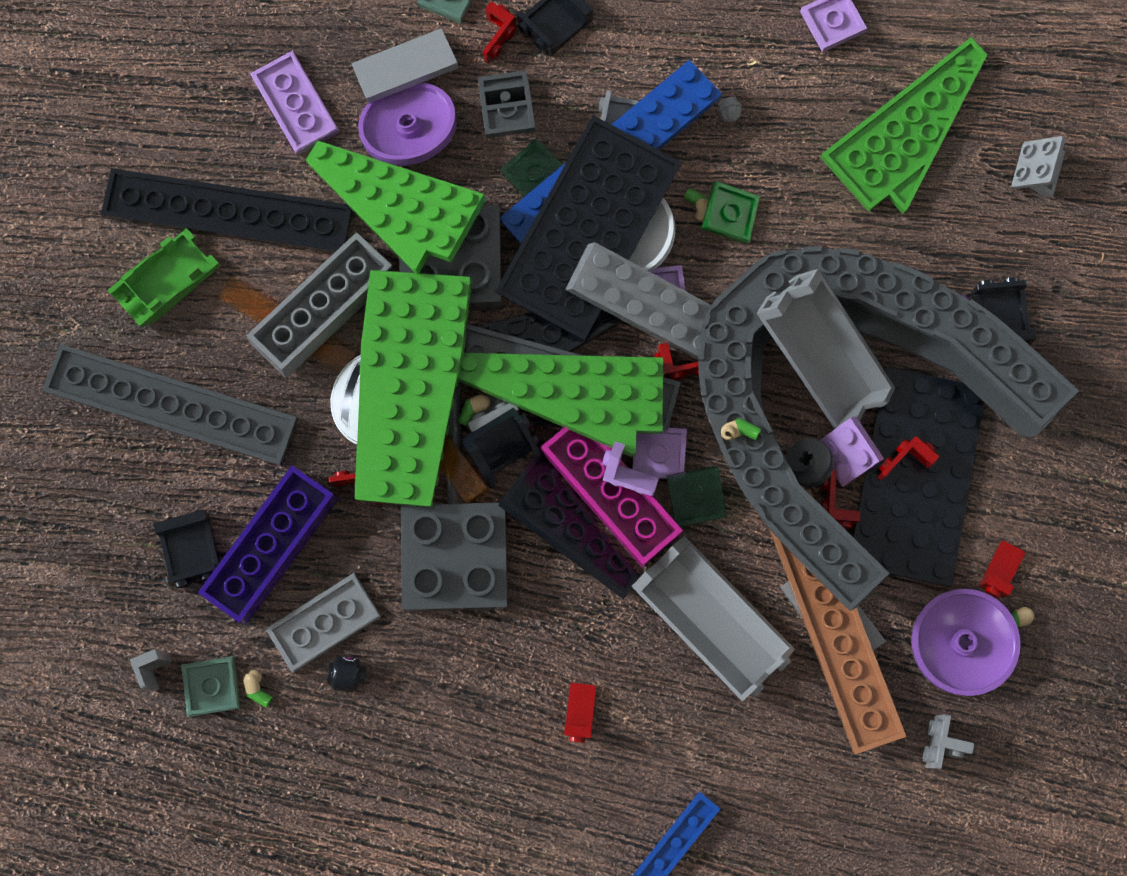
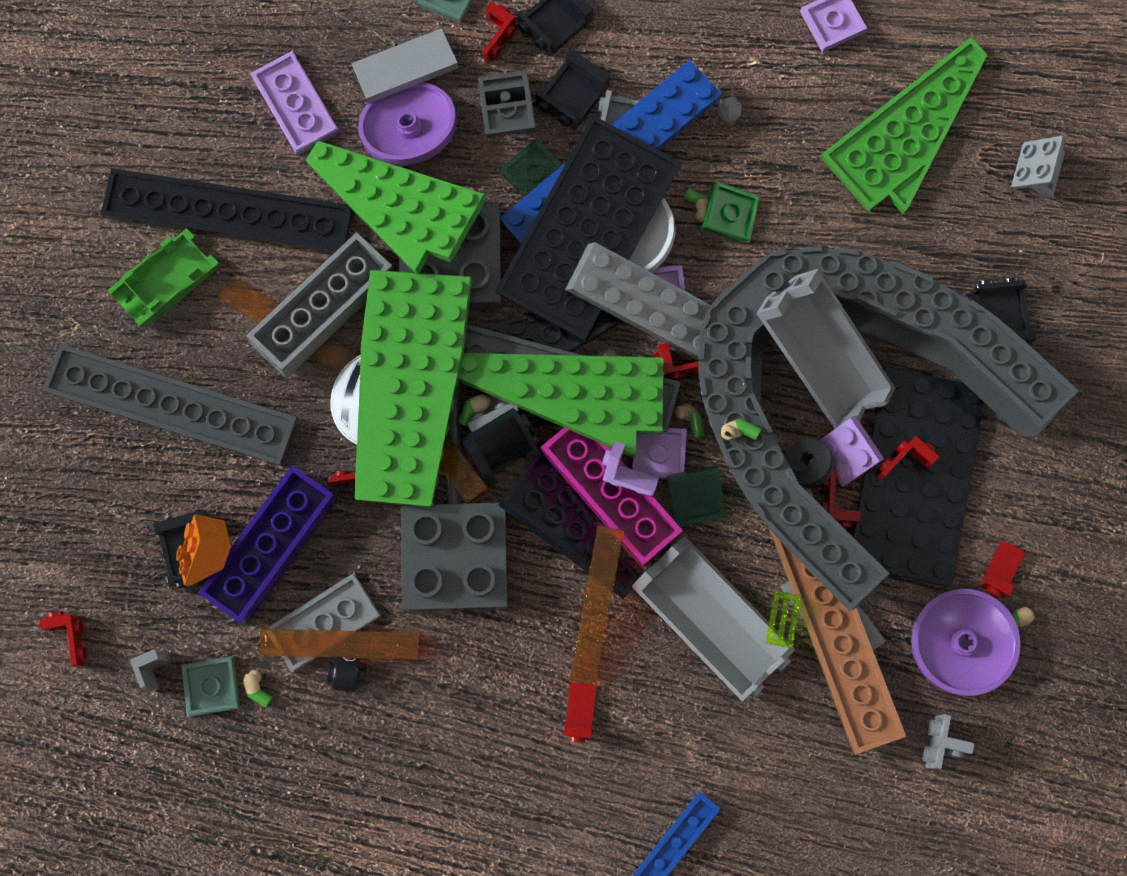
none -> red bracket [39,611,87,668]
none -> orange slope [176,514,231,586]
none -> clear orange tile [259,628,419,659]
none -> black panel [535,49,610,130]
none -> clear orange tile [569,525,624,685]
none -> arm [675,403,705,437]
none -> clear neon green tile [765,590,801,648]

